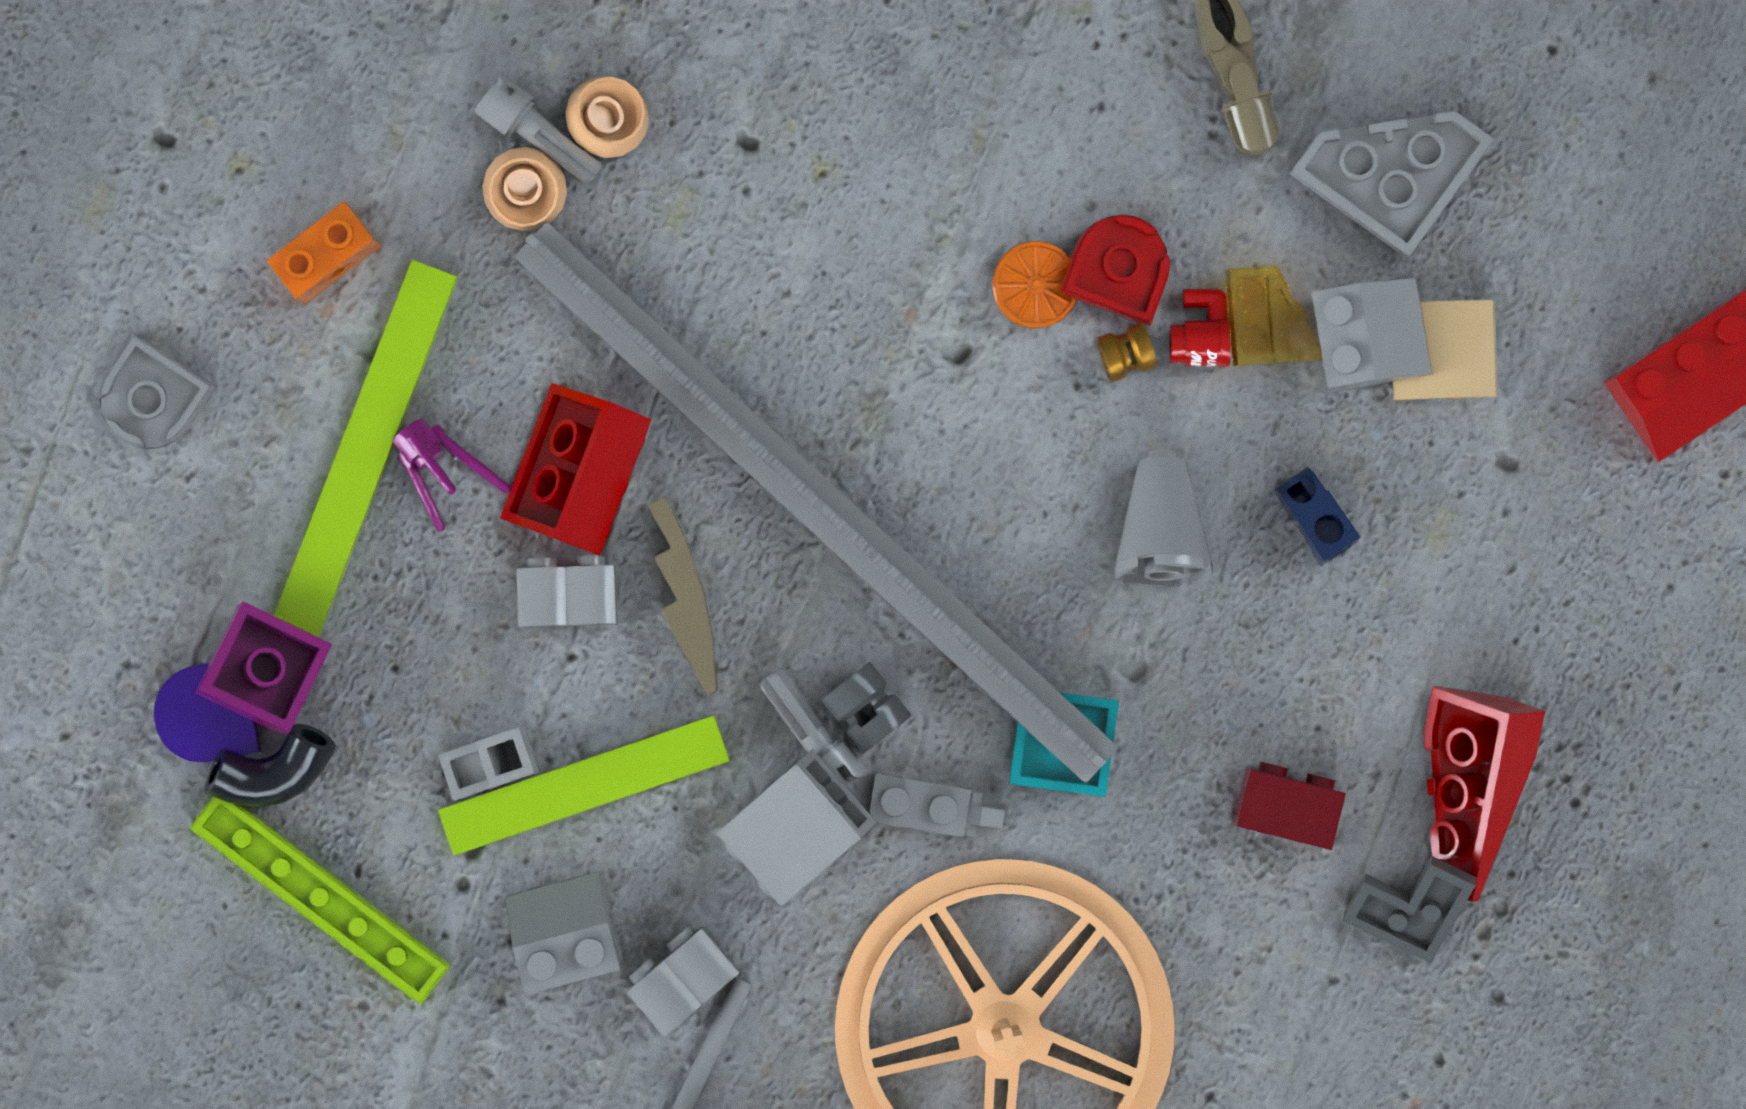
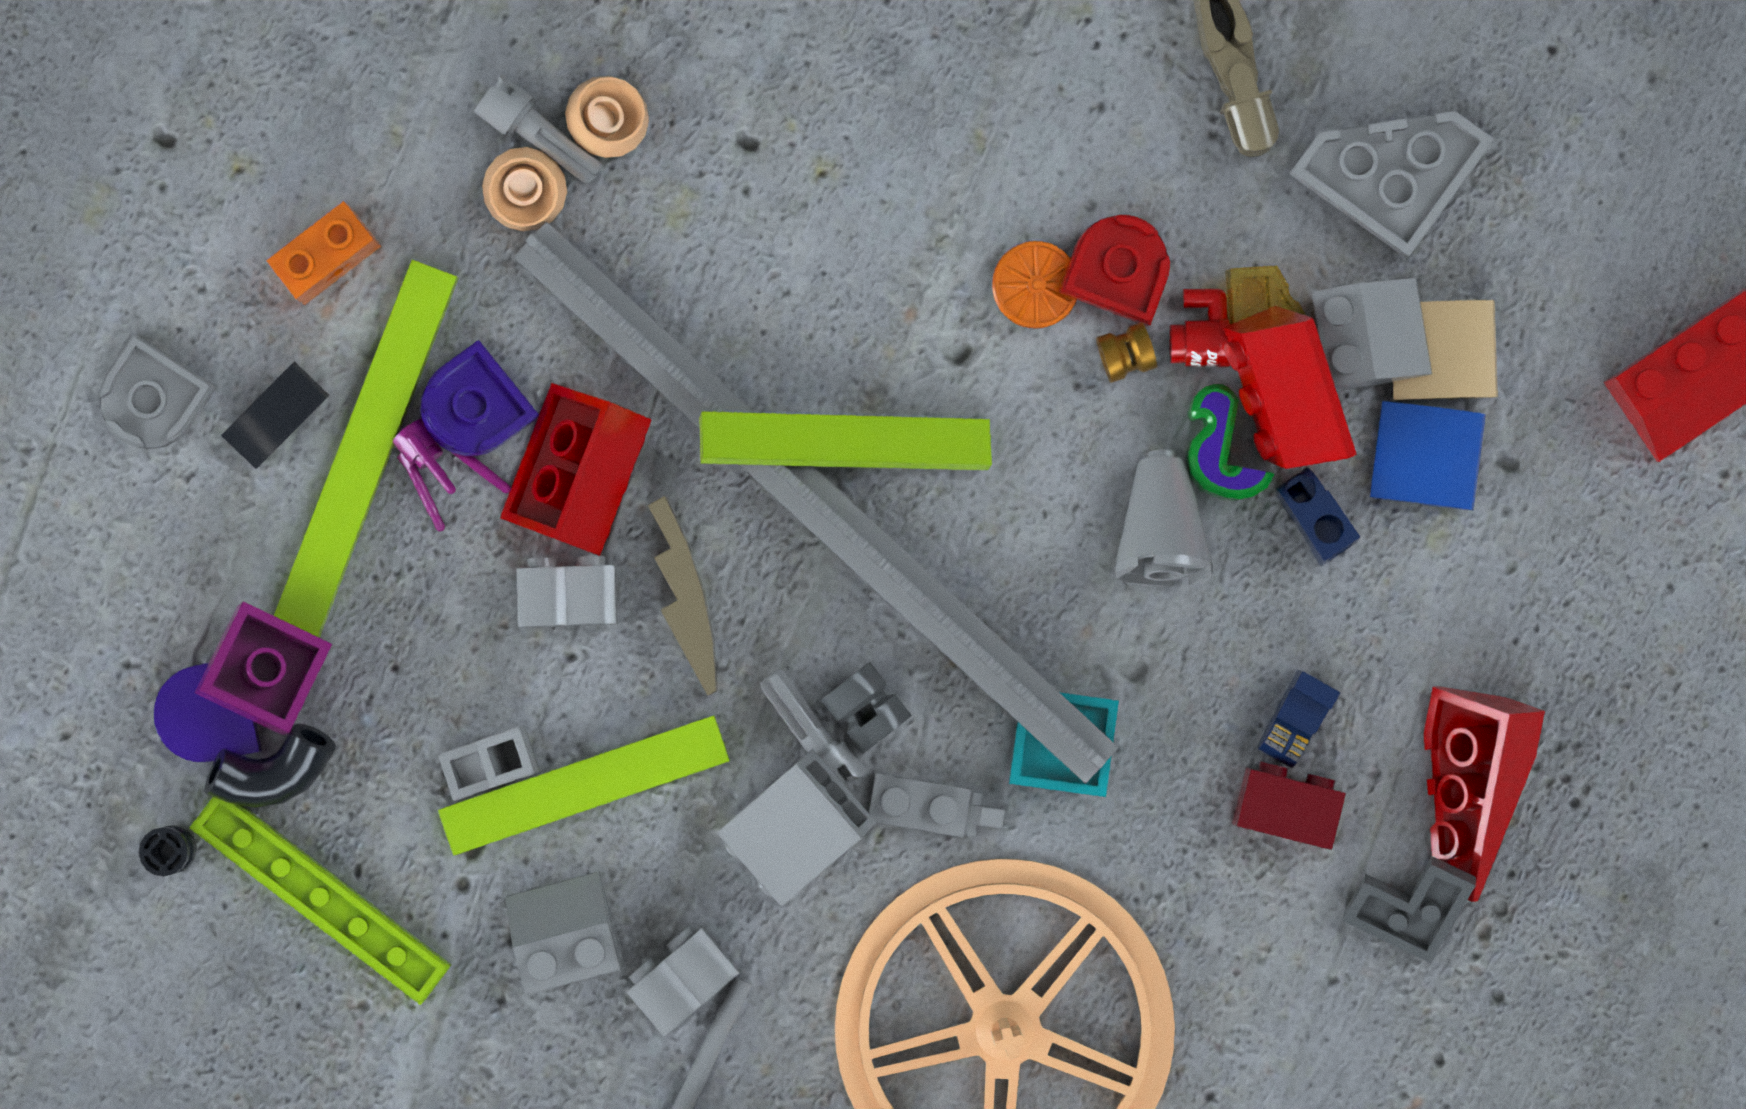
none -> black wheel [138,825,197,877]
none -> black slope [221,361,330,469]
none -> dark purple tile [421,340,539,456]
none -> lime tile [699,411,992,470]
none -> animal [1185,384,1274,501]
none -> red slope [1223,306,1357,469]
none -> dark blue leg [1258,670,1340,769]
none -> blue slope [1370,401,1486,511]

